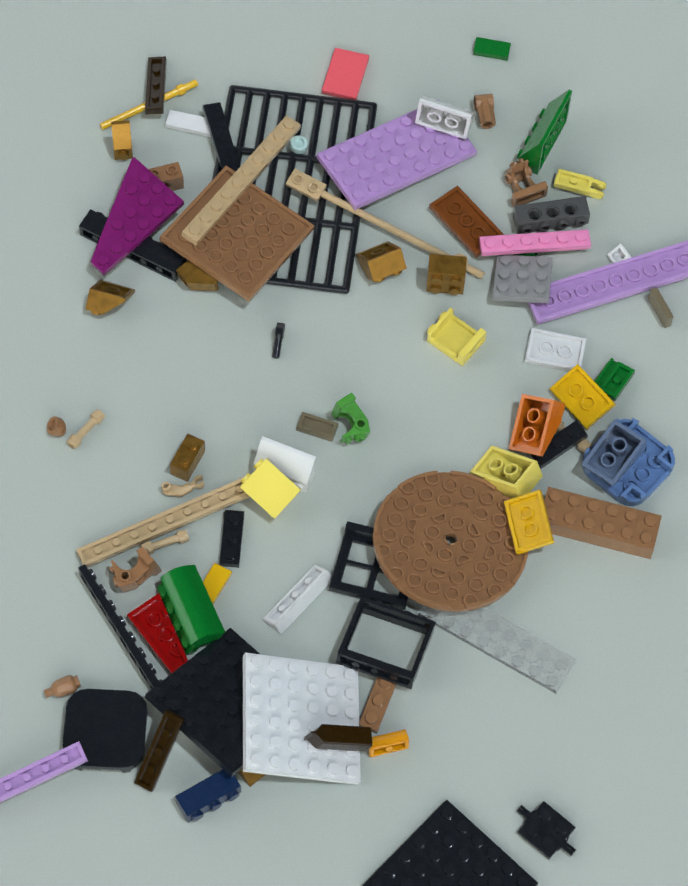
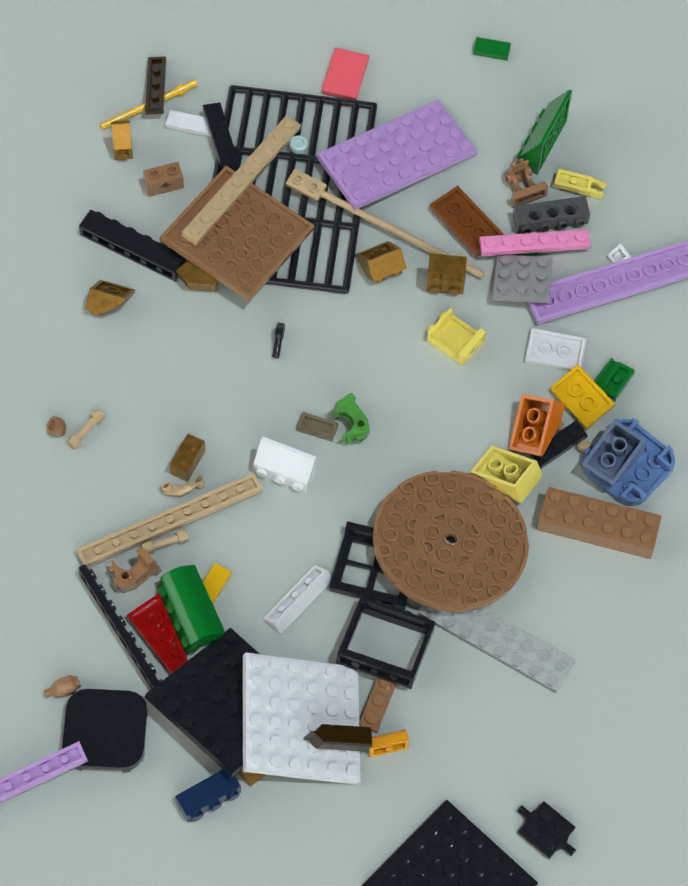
magenta wing [90,157,184,276] -> none
dark brown tile [134,709,185,792] -> none
black plate [220,510,245,568] -> none
light yellow panel [240,458,302,519] -> none
white slope [415,96,475,139] -> none
medium nougat piece [474,94,496,129] -> none
yellow tile [504,489,555,555] -> none
dark tan tile [648,288,674,328] -> none

